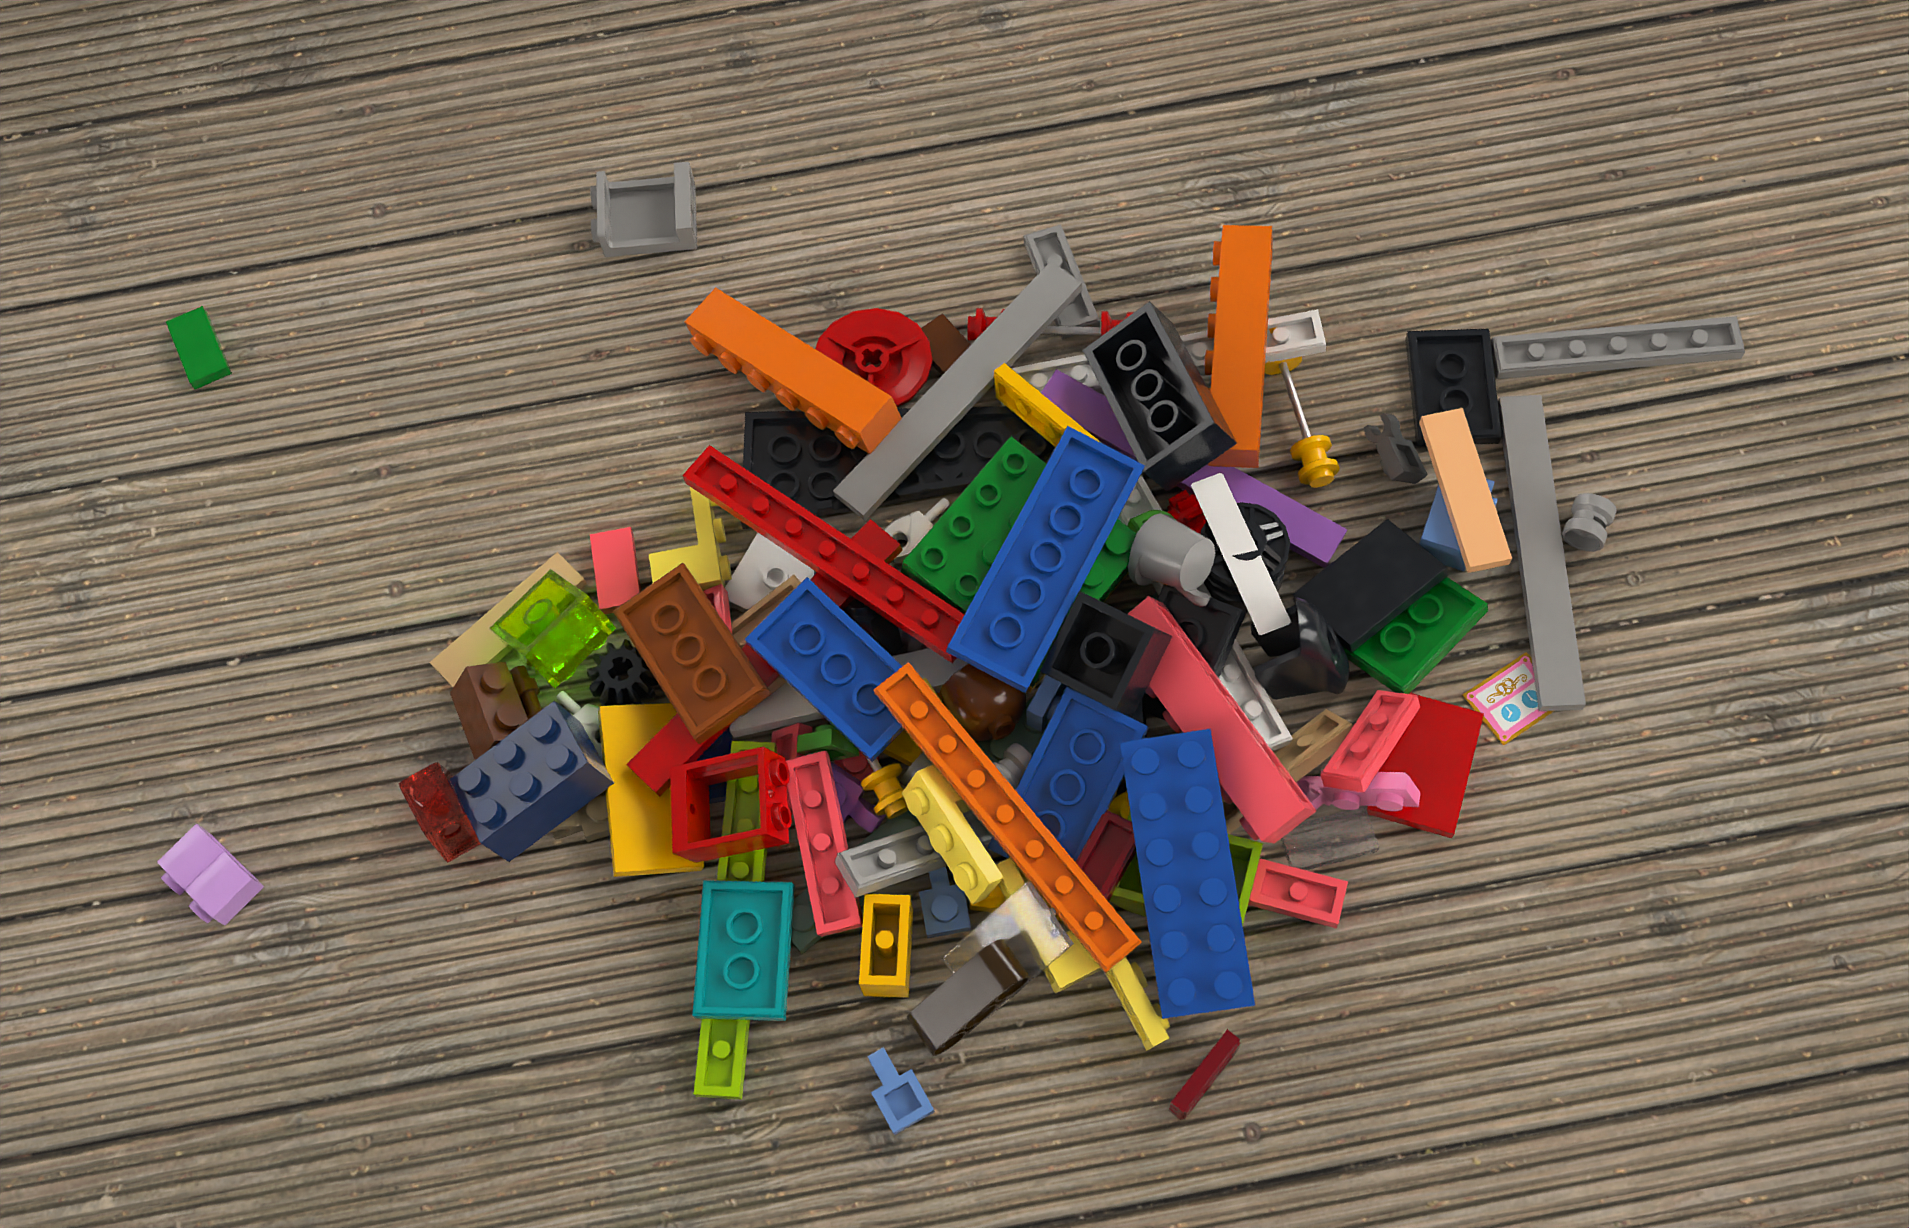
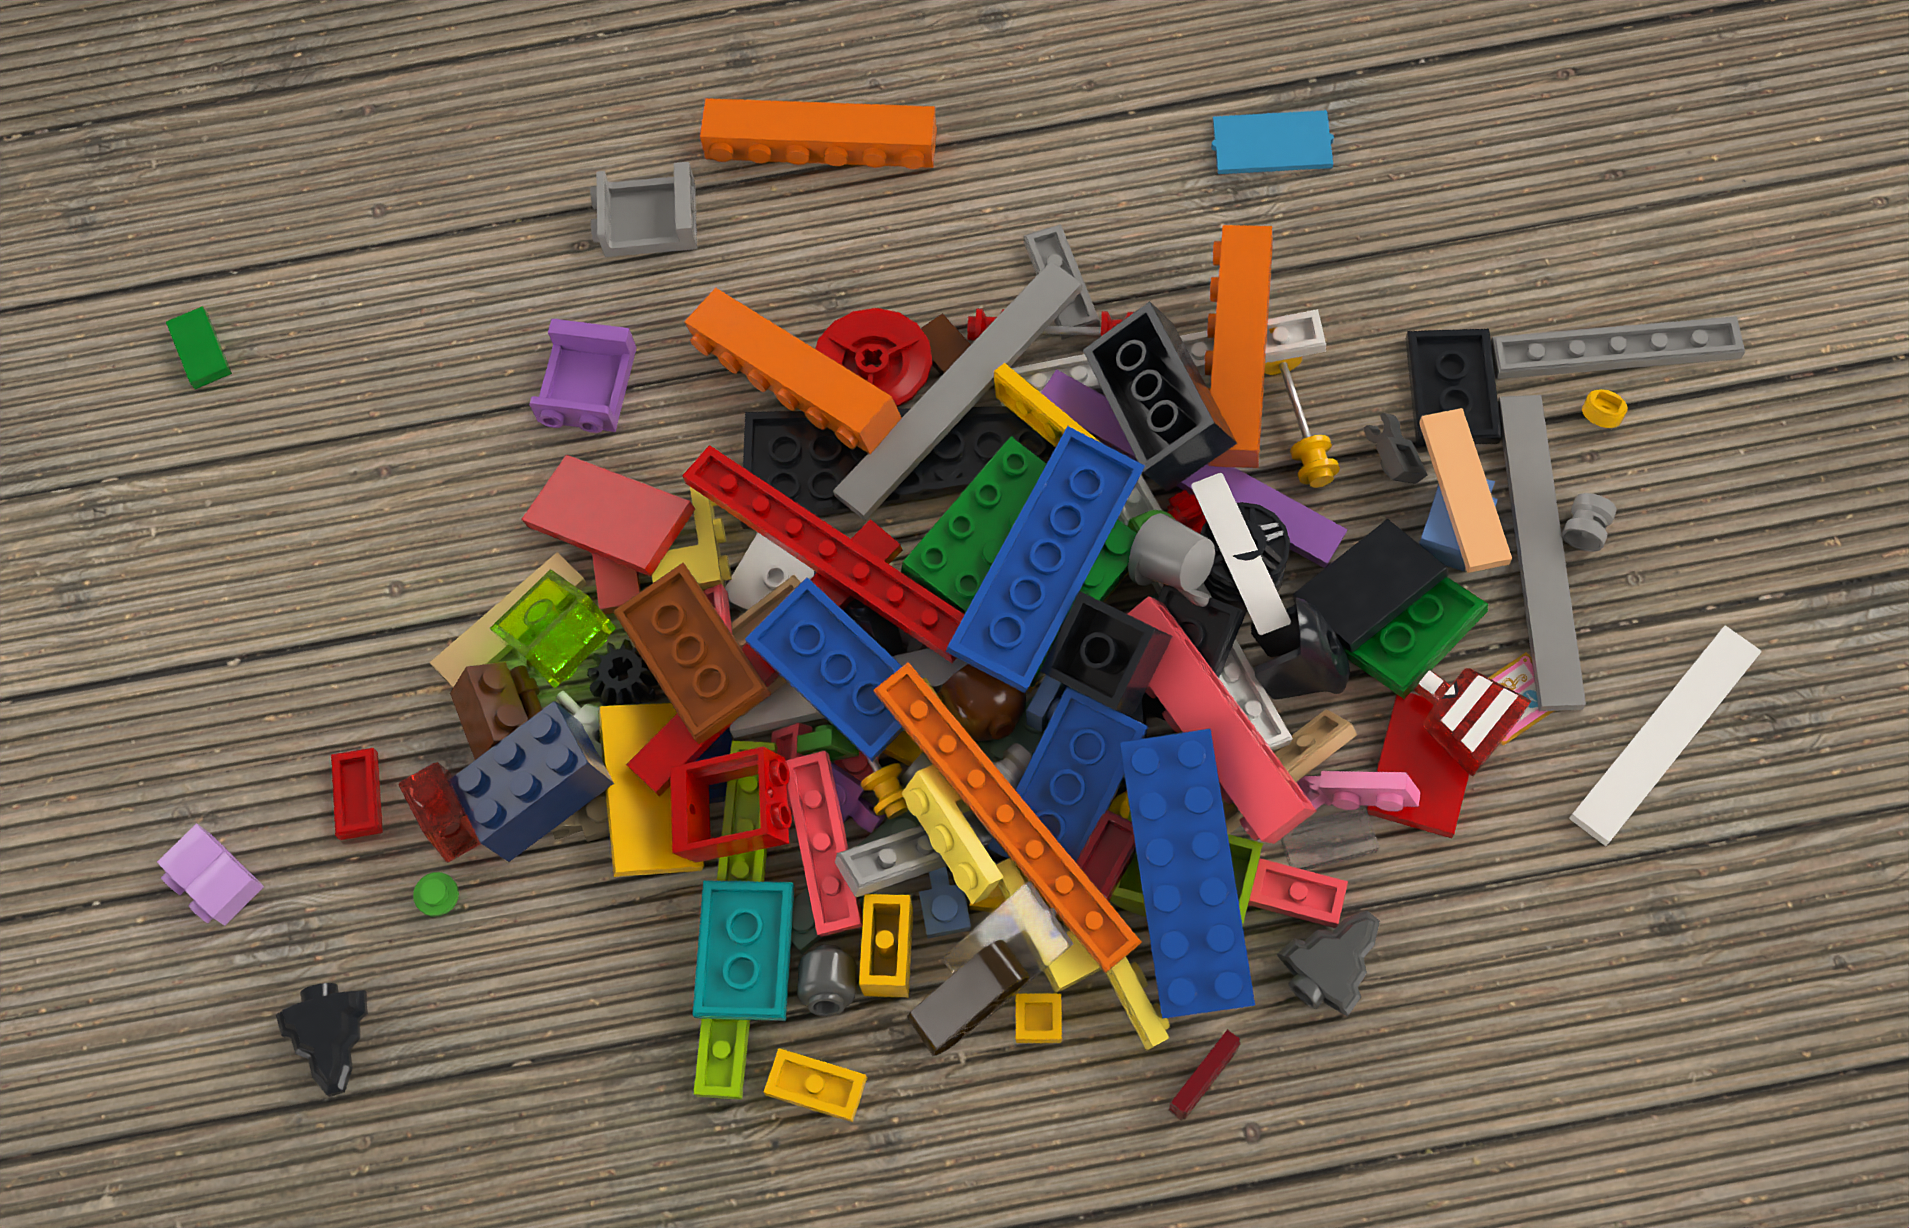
medium blue plate [867,1047,935,1135] -> none
white hand [884,498,950,563] -> none
coral tile [1320,690,1420,793] -> none
none -> black rock [276,983,368,1097]
none -> red tile [331,748,383,840]
none -> bright green plate [413,872,459,917]
none -> tile [521,454,696,577]
none -> medium lavender panel [529,319,637,433]
none -> orange brick [700,98,937,169]
none -> yellow plate [764,1048,867,1122]
none -> dark grey head [797,944,857,1016]
none -> yellow plate [1016,993,1062,1043]
none -> dark azure piece [1211,110,1334,174]
none -> dark grey rock [1277,910,1380,1017]
none -> clear red torso [1414,668,1532,777]
none -> white tile [1569,625,1762,846]
none -> yellow tile [1582,389,1628,428]

